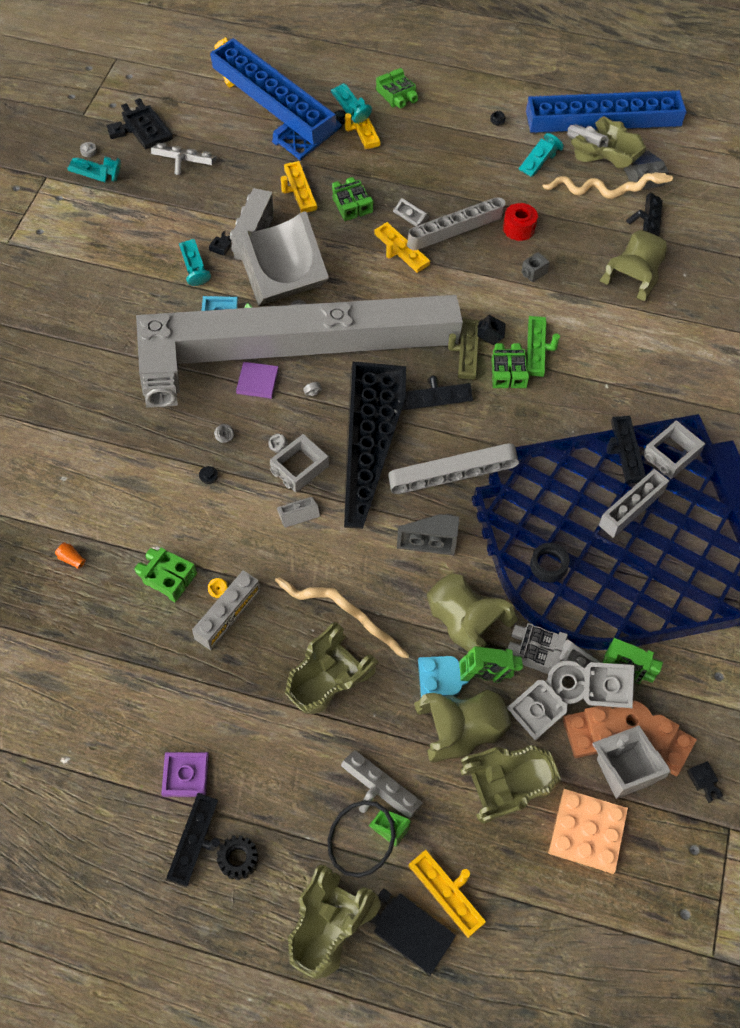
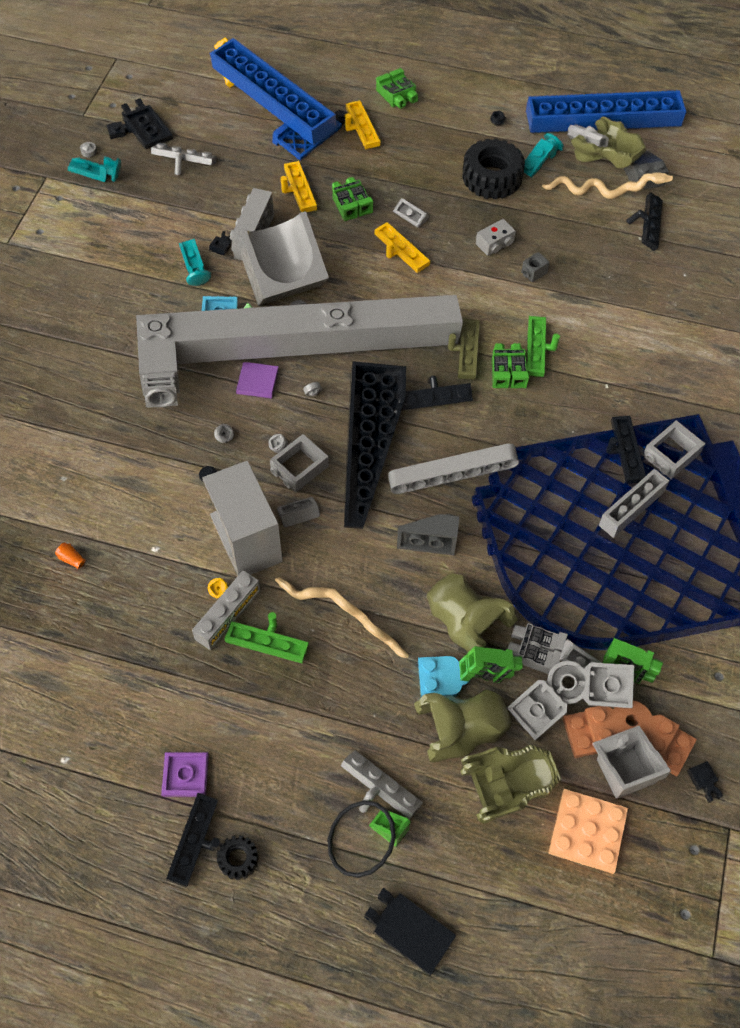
bright green hips [134,547,197,603] -> none
olive animal [285,622,379,714] -> none
olive animal [288,864,381,979] -> none
teal piece [331,83,373,123] -> none
light grey beam [407,197,506,250] -> none
yellow plate [408,850,486,938] -> none
black brick [477,314,506,345] -> none
red piece [503,203,538,241] -> none
black tyre [530,543,570,583] -> none
olive animal [600,230,667,302] -> none
none -> light grey piece [202,461,283,576]
none -> bright green plate [225,612,309,664]
none -> black tyre [462,138,525,199]
none -> light grey brick [476,219,515,256]

